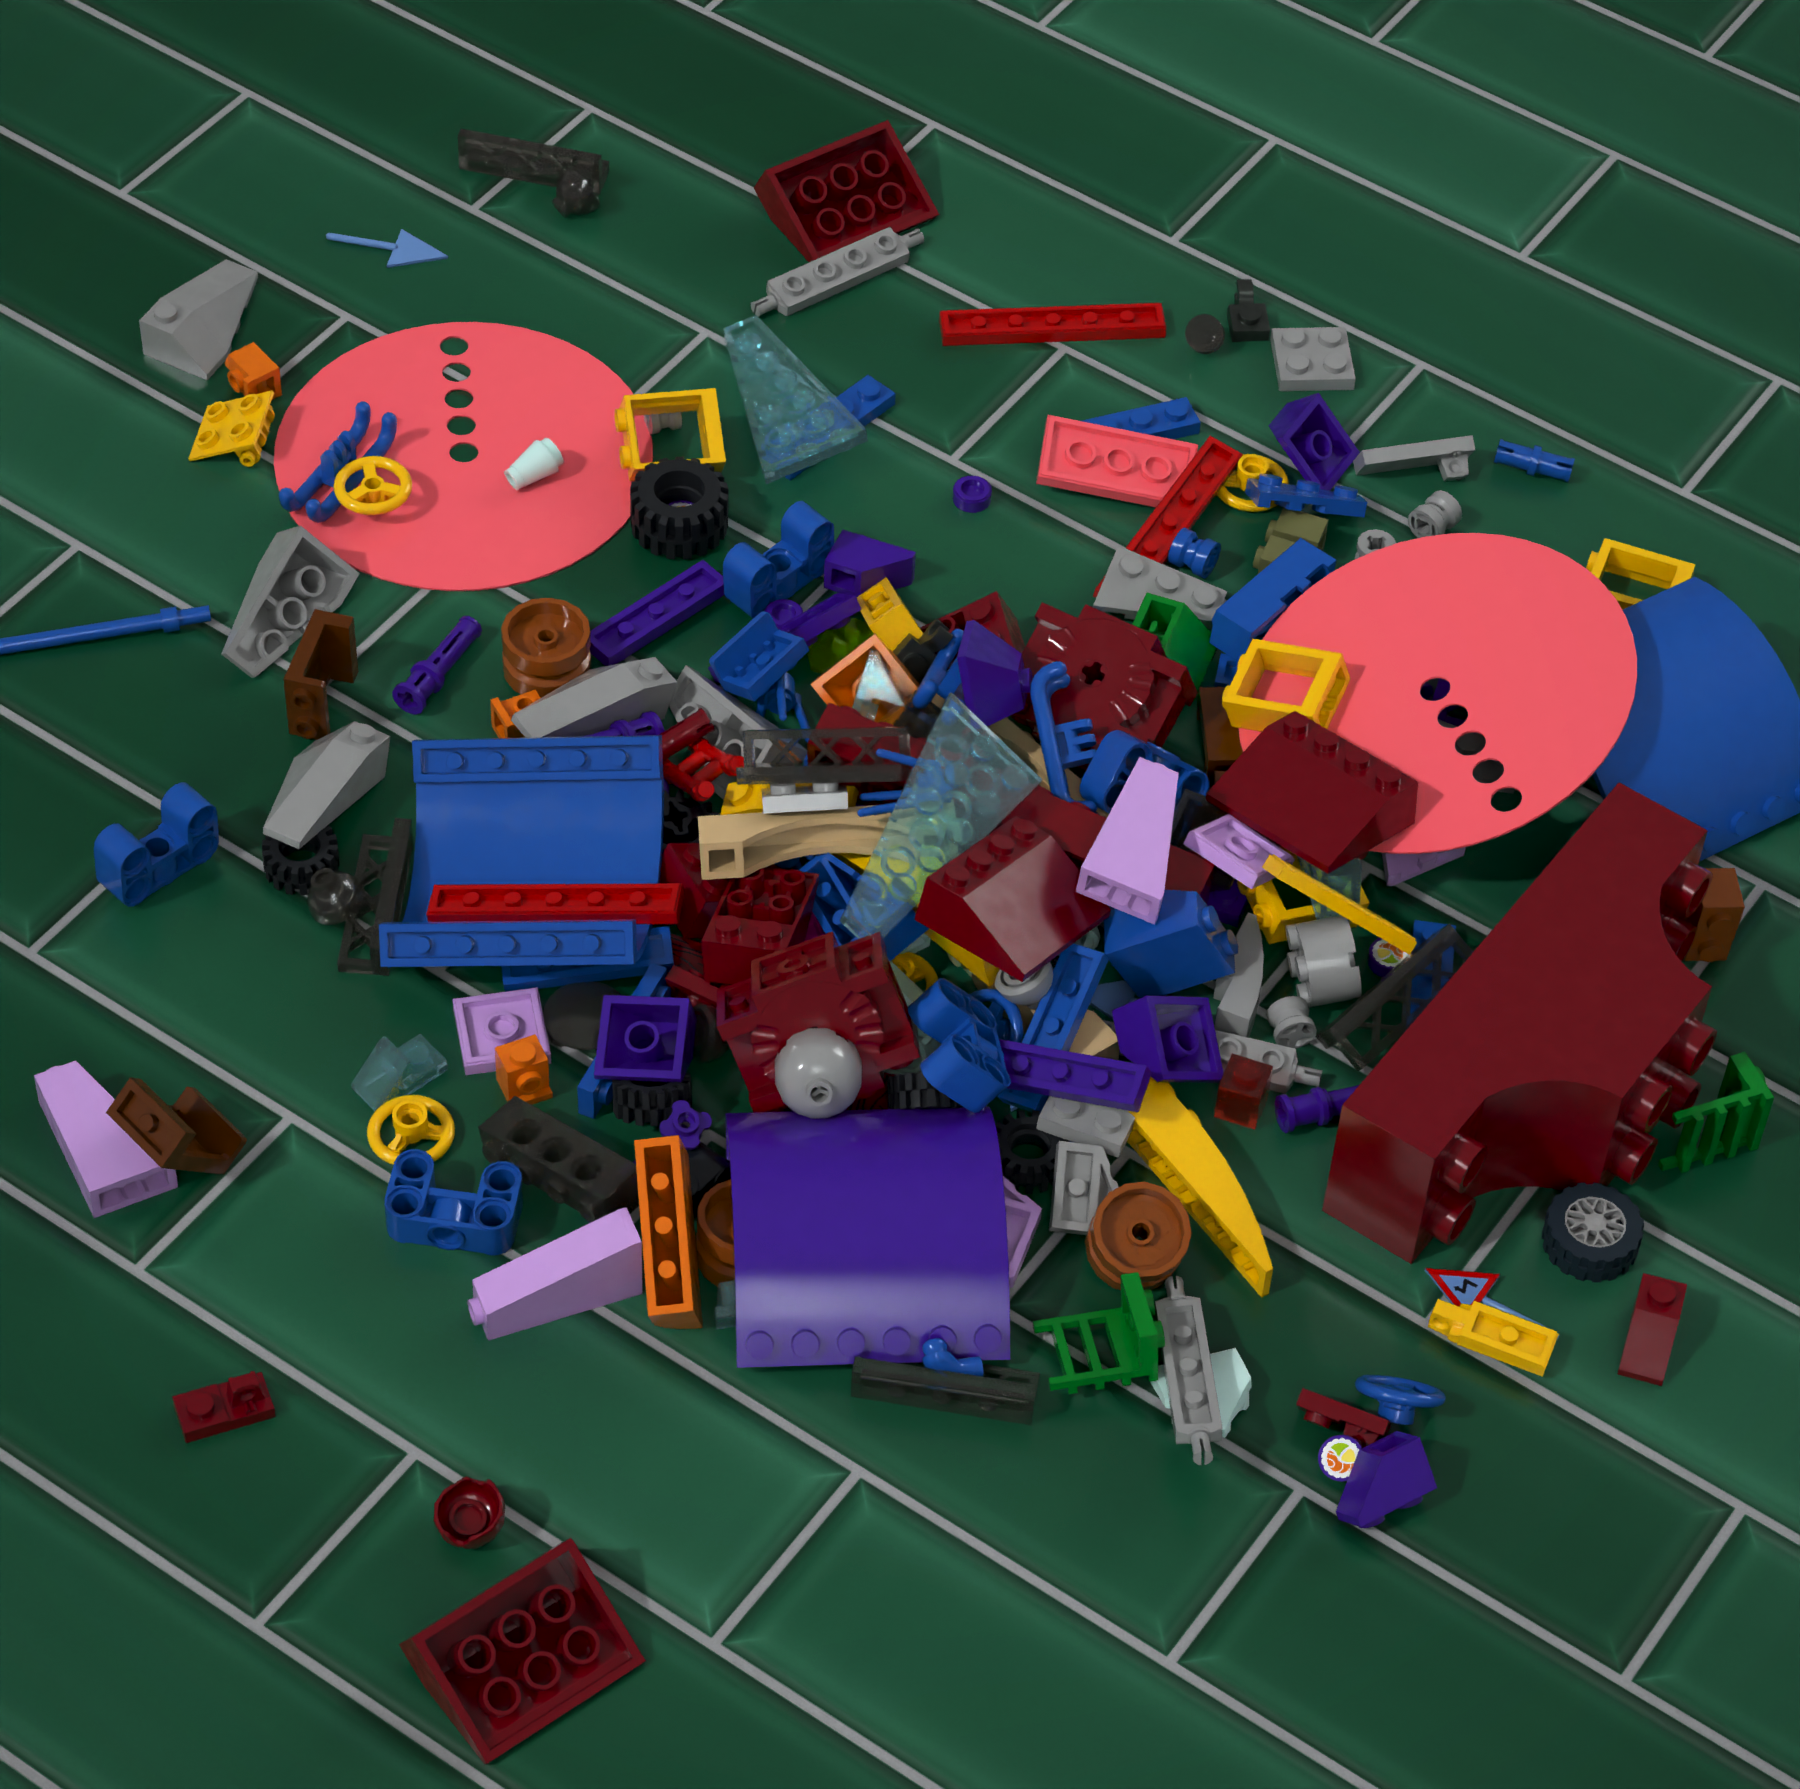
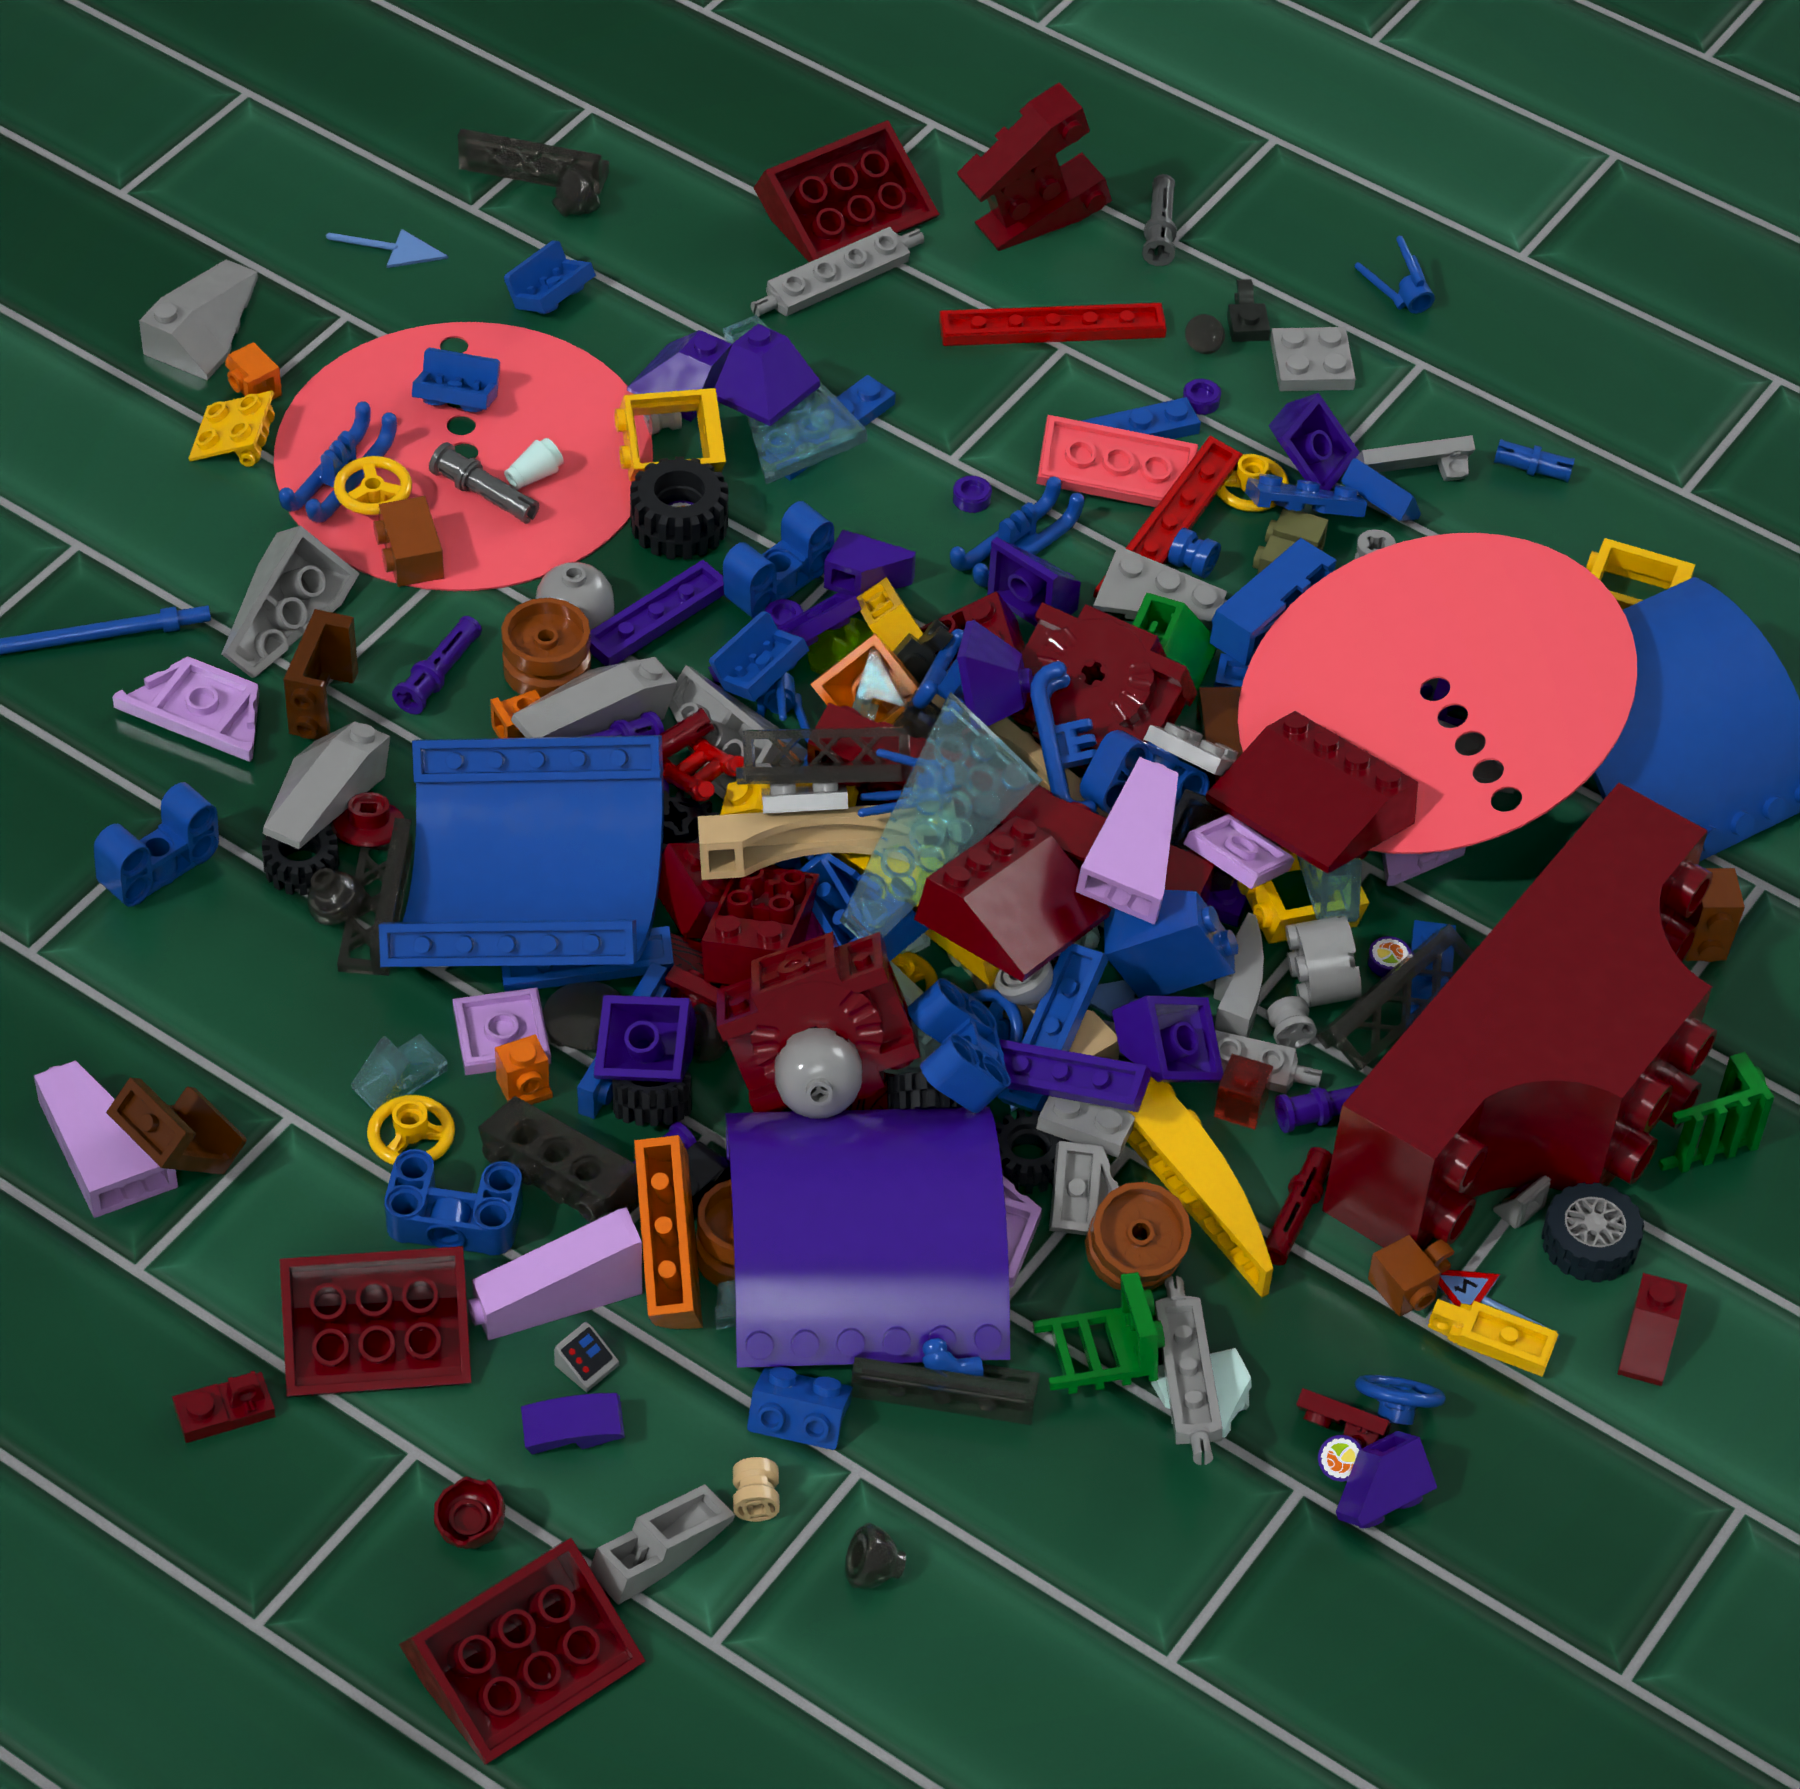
red tile [426,883,684,924] -> none
dark purple plate [659,1100,712,1150] -> none
yellow window [1222,639,1350,732] -> none
yellow tile [1262,854,1417,955] -> none
light grey wheel [1408,490,1462,538] -> none
none -> lavender wing [112,656,259,762]
none -> dark red slope [279,1246,472,1397]
none -> dark red piece [331,792,407,847]
none -> dark orange brick [373,496,444,587]
none -> blue bracket [412,348,500,412]
none -> dark grey pin [429,442,539,524]
none -> blue bracket [504,240,596,314]
none -> dark purple slope [521,1393,625,1455]
none -> light grey cylinder [535,562,614,631]
none -> slope [554,1322,619,1393]
none -> light grey slope [590,1484,735,1605]
none -> dark purple slope [627,330,732,422]
none -> dark purple slope [715,324,821,426]
none -> tan wheel [733,1457,780,1522]
none -> blue bracket [747,1367,853,1450]
none -> clear smoke brick [845,1523,906,1589]
none -> blue piece [950,476,1085,588]
none -> dark red wedge [957,82,1112,251]
none -> dark purple slope [987,537,1081,627]
none -> dark grey pin [1142,174,1177,266]
none -> light grey plate [1143,722,1238,776]
none -> dark purple tile [1183,379,1221,415]
none -> dark red pin [1265,1147,1333,1266]
none -> blue slope [1341,458,1421,521]
none -> blue plant [1355,235,1435,314]
none -> dark orange brick [1368,1235,1454,1317]
none -> light grey slope [1493,1175,1551,1229]

